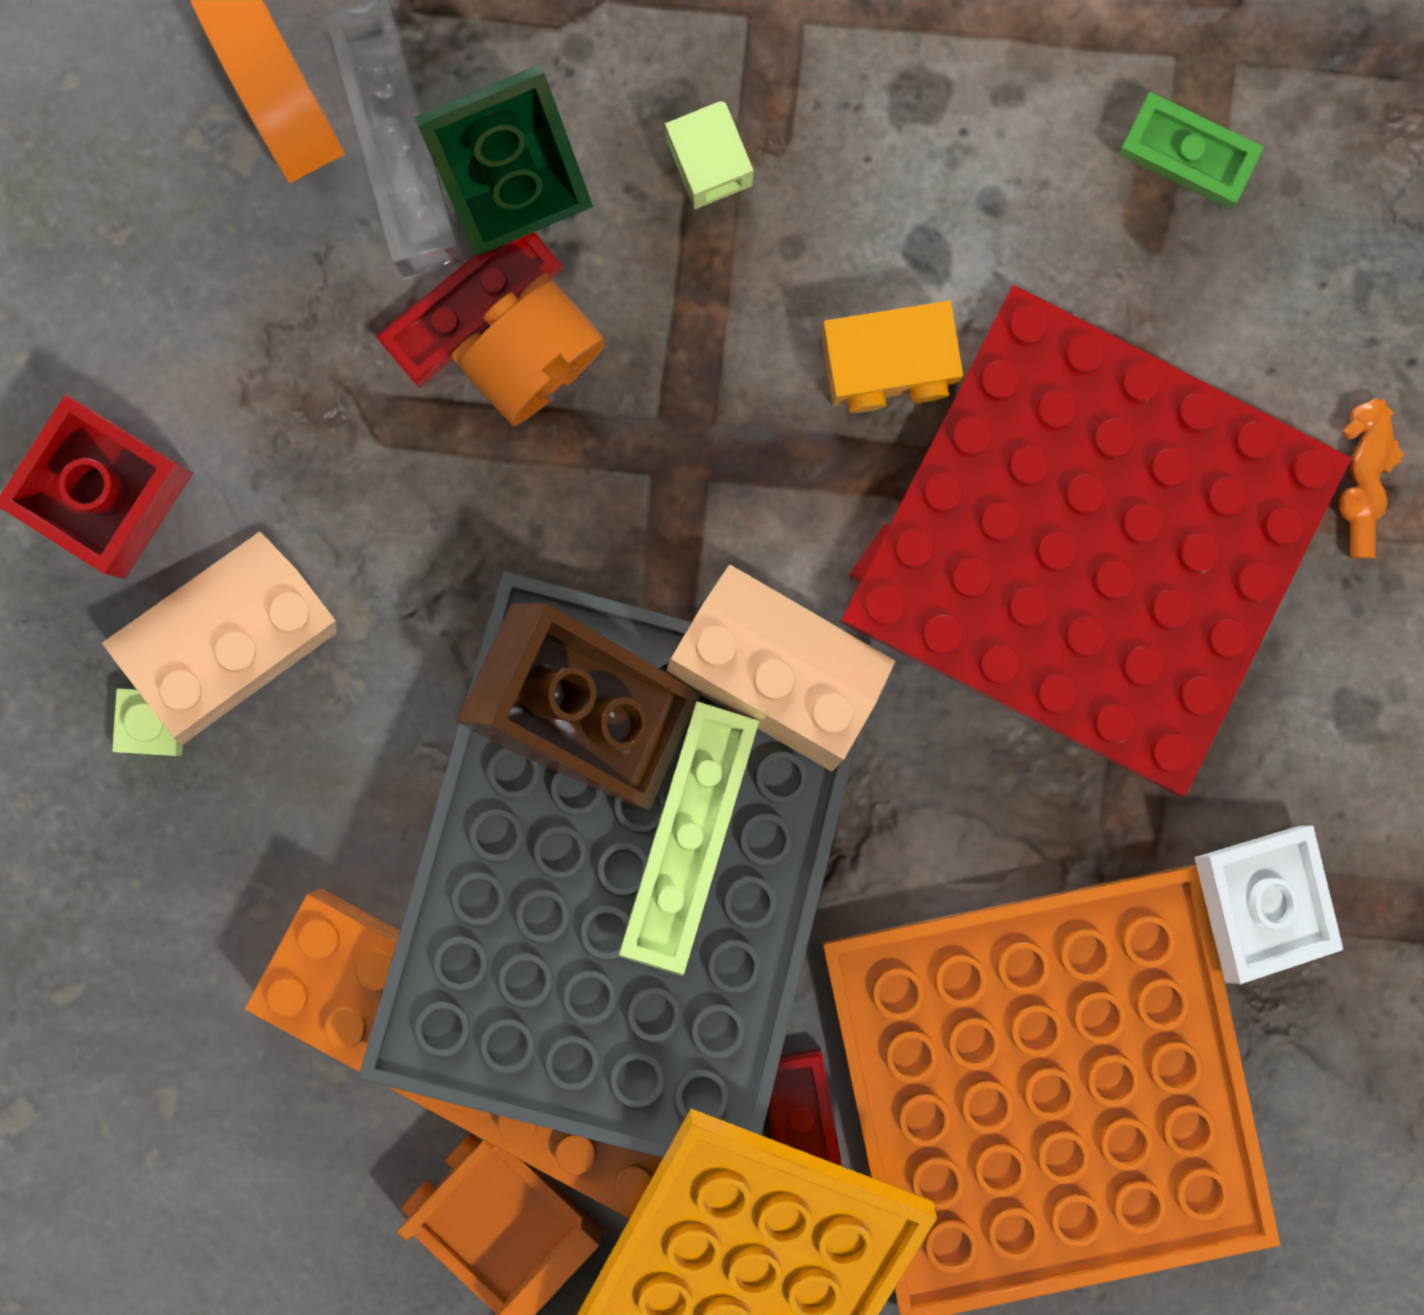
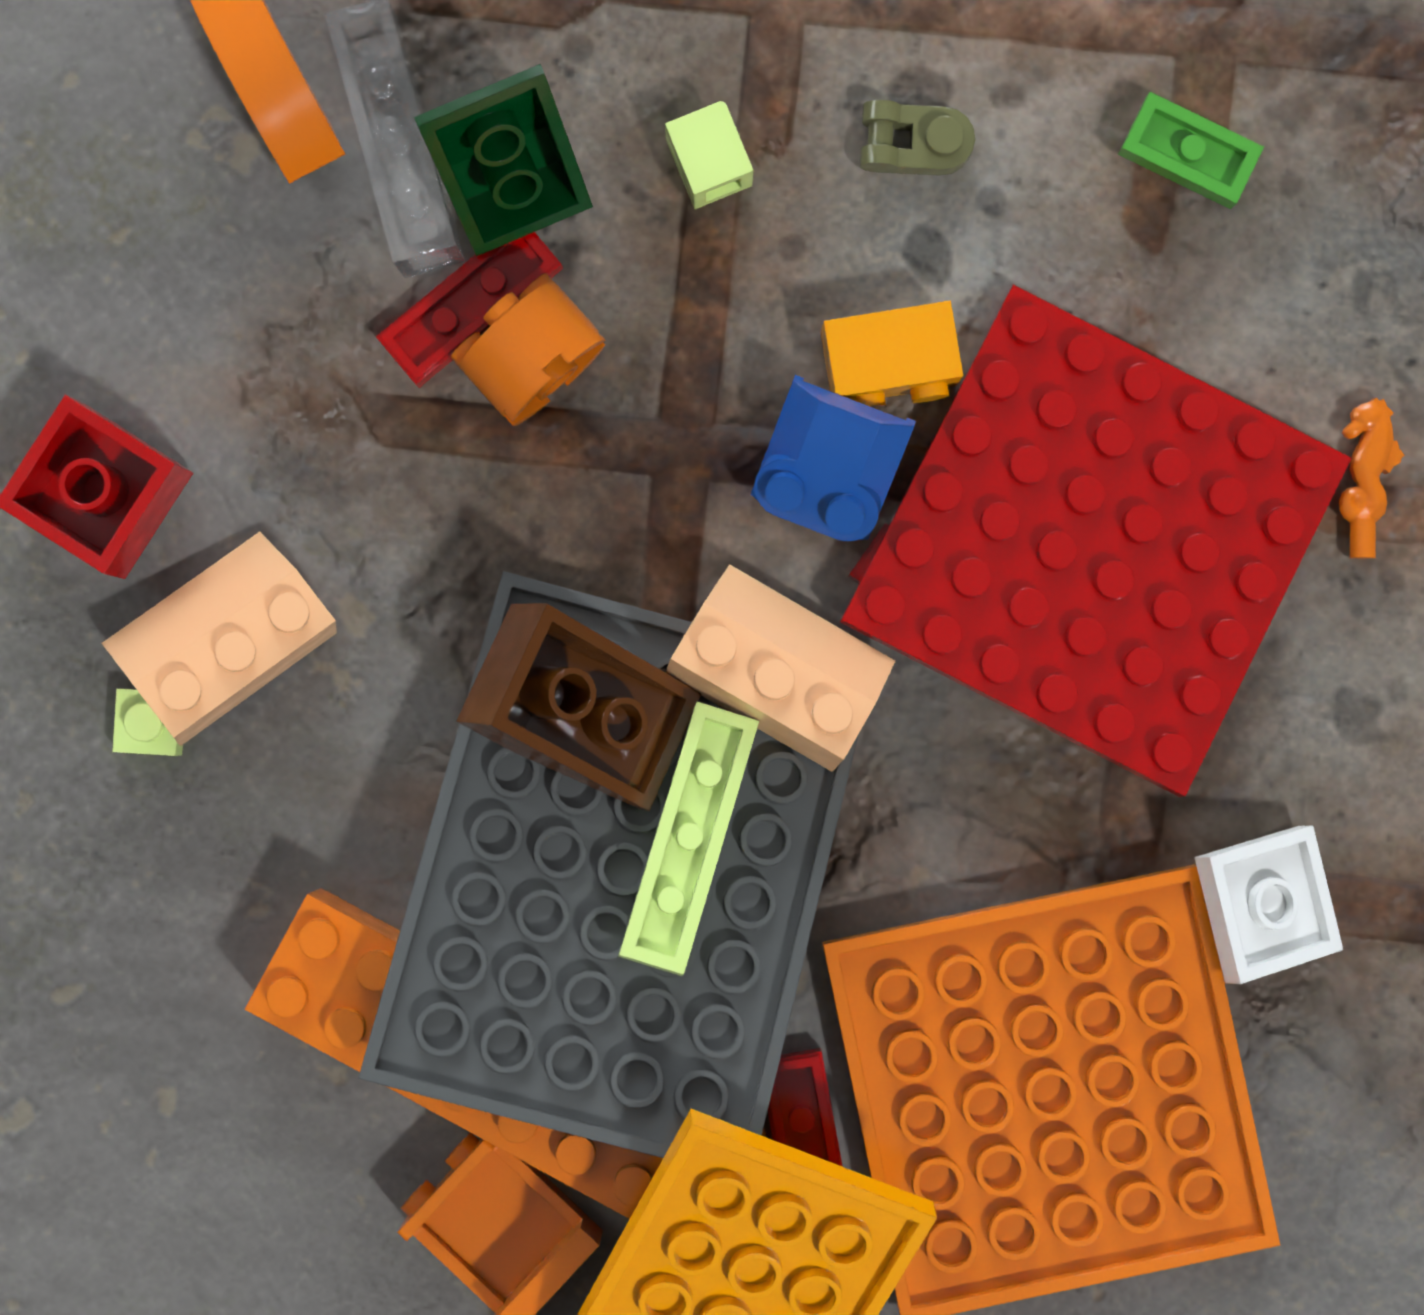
none -> blue slope [751,375,916,541]
none -> olive plate [860,100,976,176]

